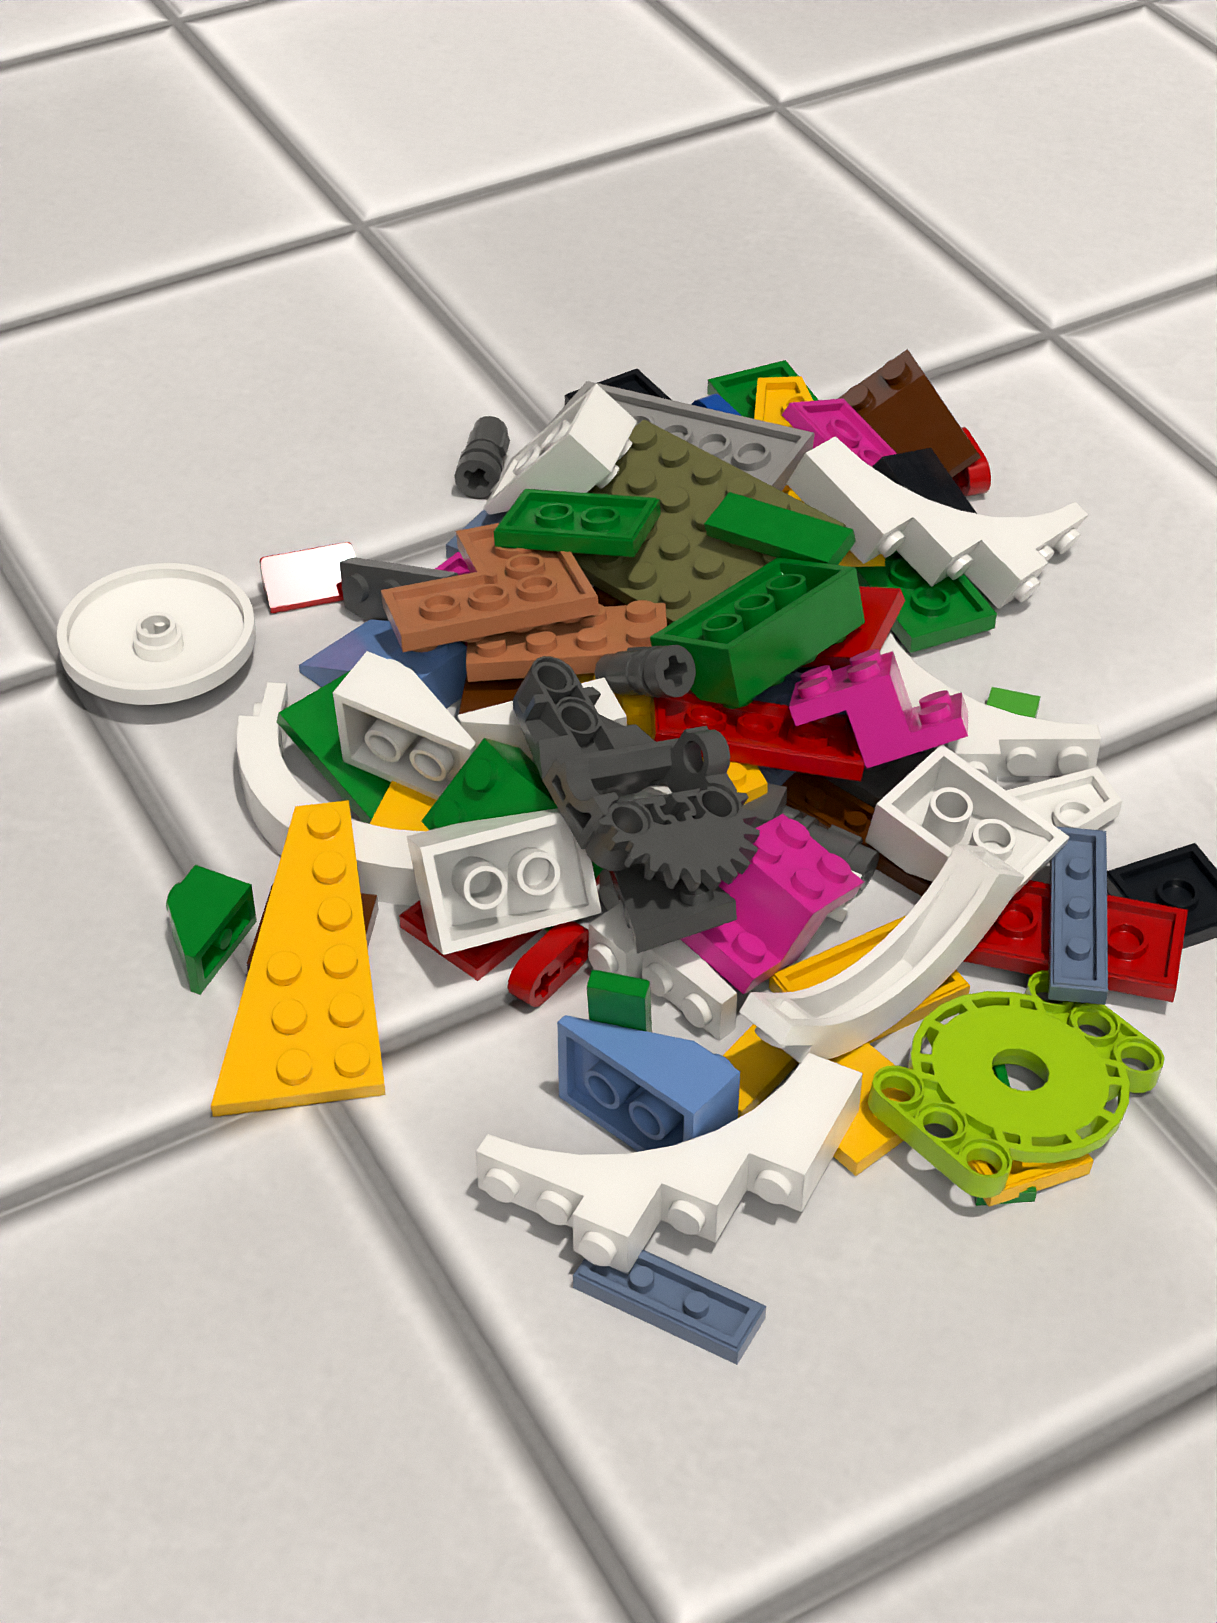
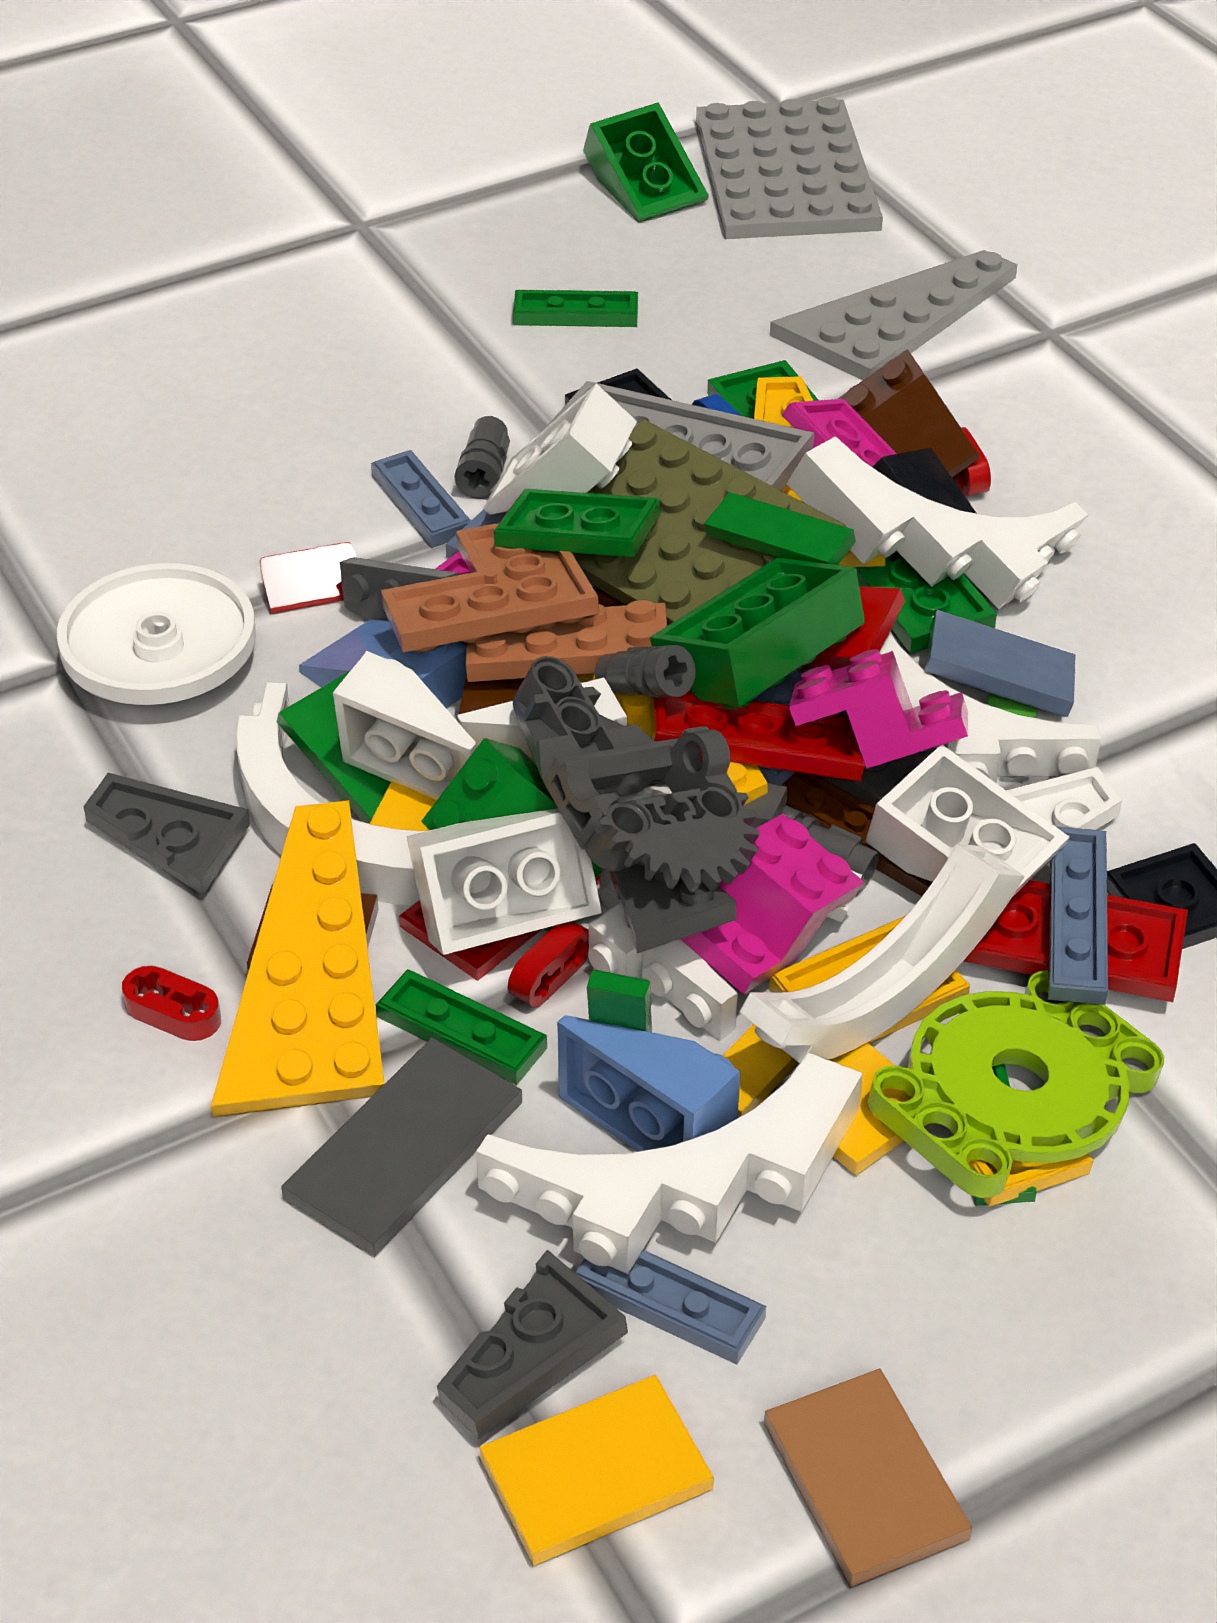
green slope [166,865,257,995] -> none
none -> dark grey wing [83,773,250,895]
none -> red beam [122,965,221,1041]
none -> dark grey tile [281,1038,522,1257]
none -> sand blue tile [371,450,471,548]
none -> green tile [375,969,548,1085]
none -> dark grey wing [437,1249,628,1439]
none -> yellow tile [479,1374,714,1566]
none -> green tile [513,290,638,327]
none -> green slope [583,102,709,222]
none -> light grey plate [696,97,883,239]
none -> medium nougat tile [764,1368,972,1587]
none -> light grey wing [770,250,1018,380]
none -> sand blue tile [925,610,1076,717]

